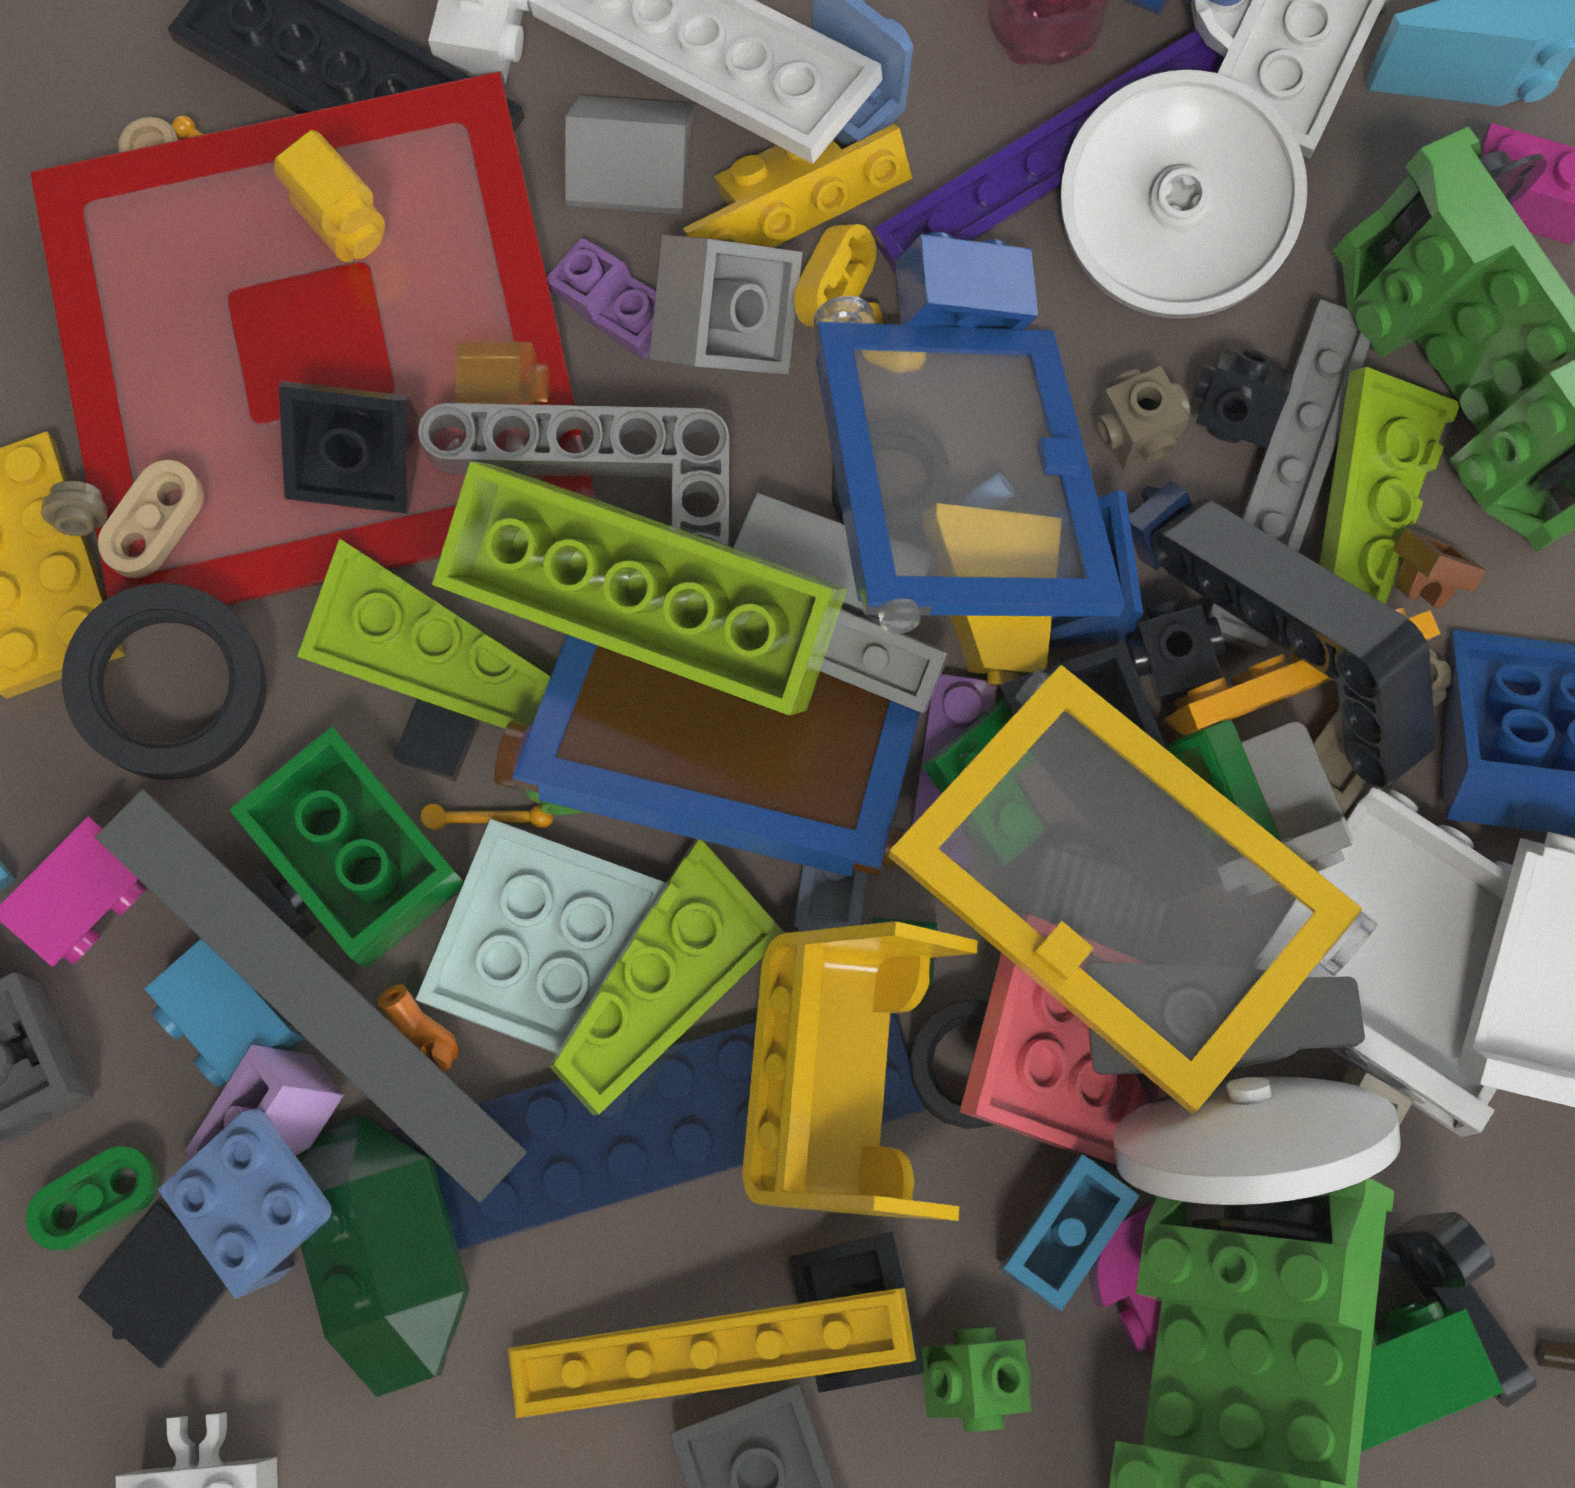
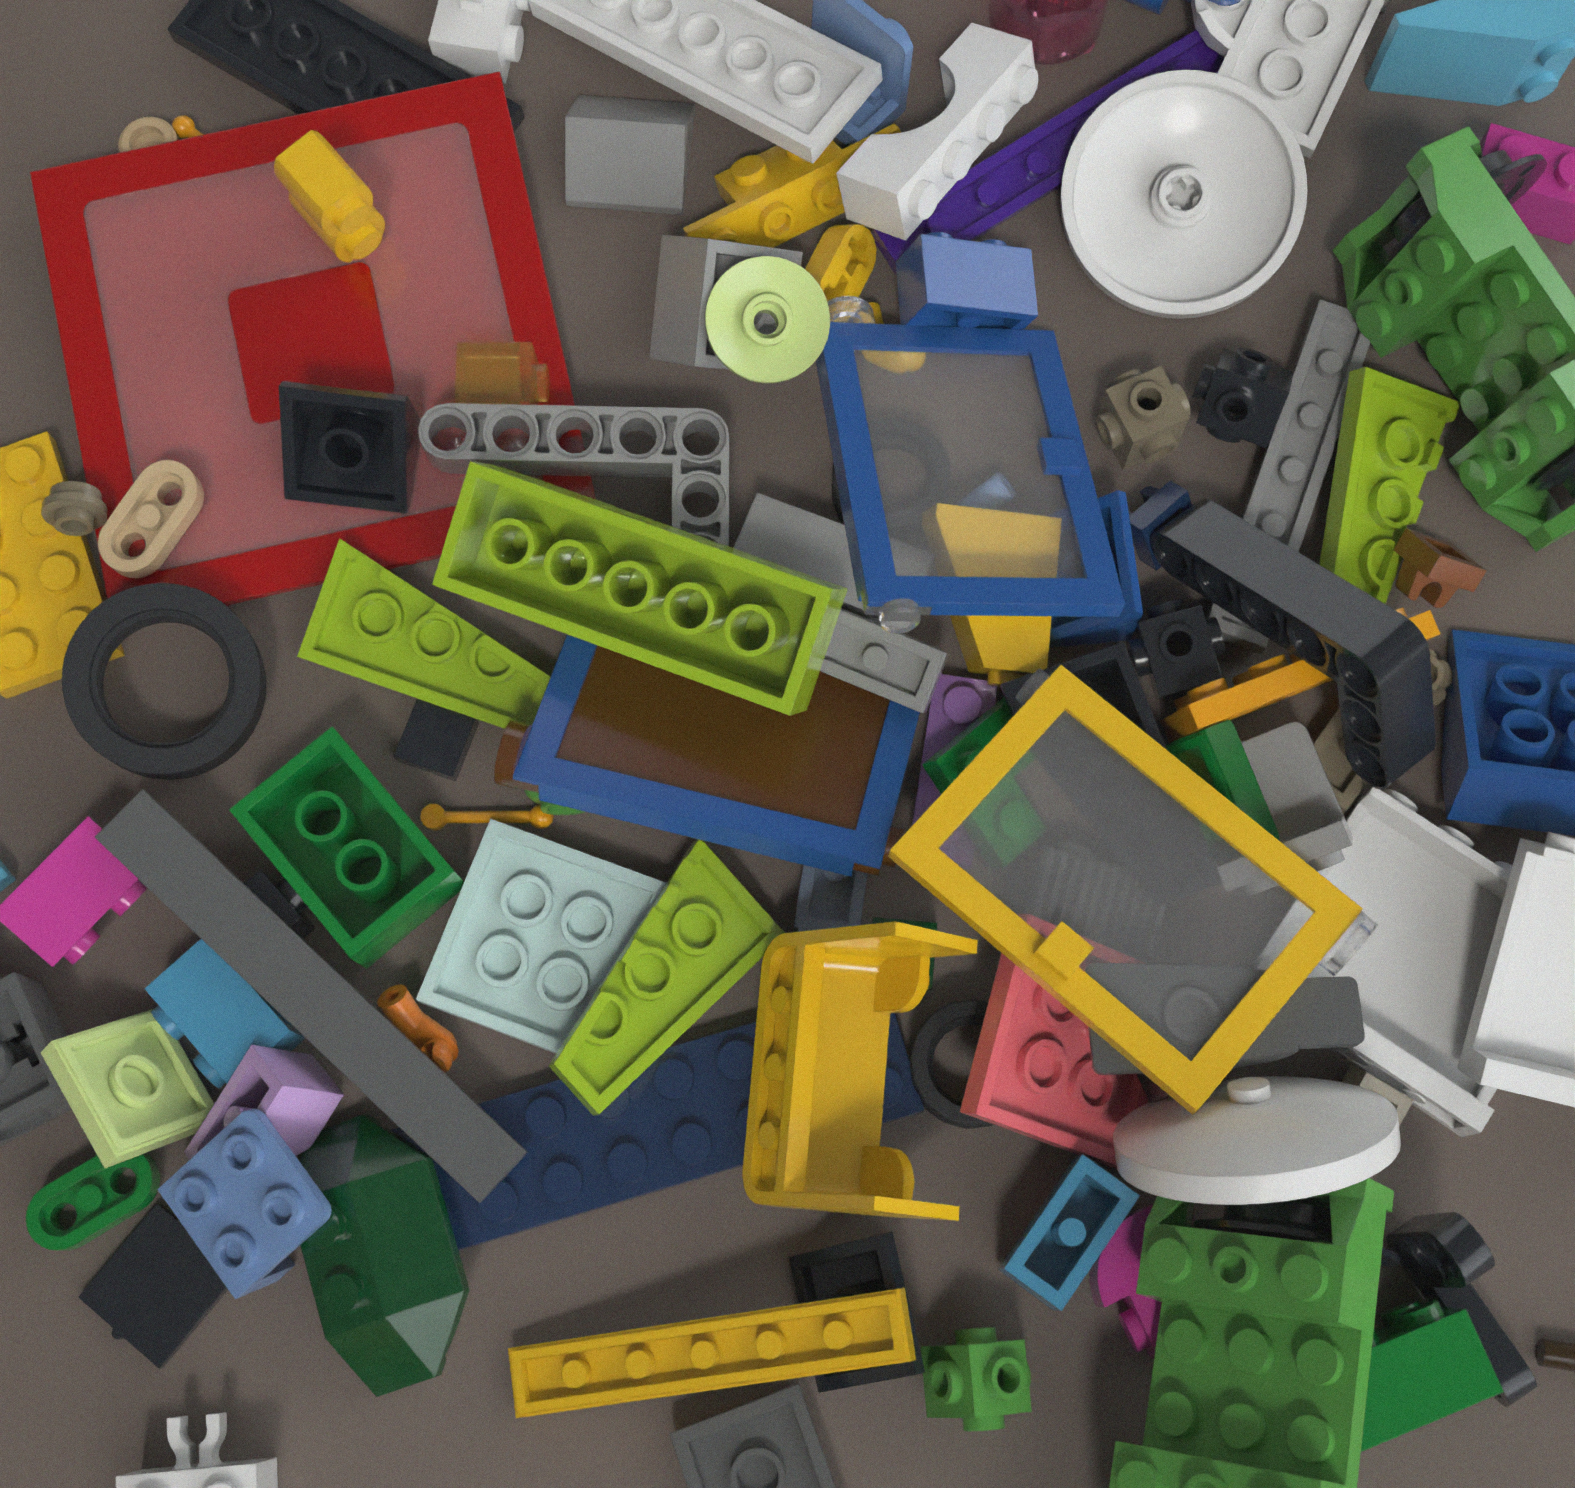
medium lavender slope [546,237,656,360] -> none
none -> yellowish green plate [40,1008,214,1168]
none -> yellowish green dish [705,256,830,383]
none -> white arch [836,23,1038,241]

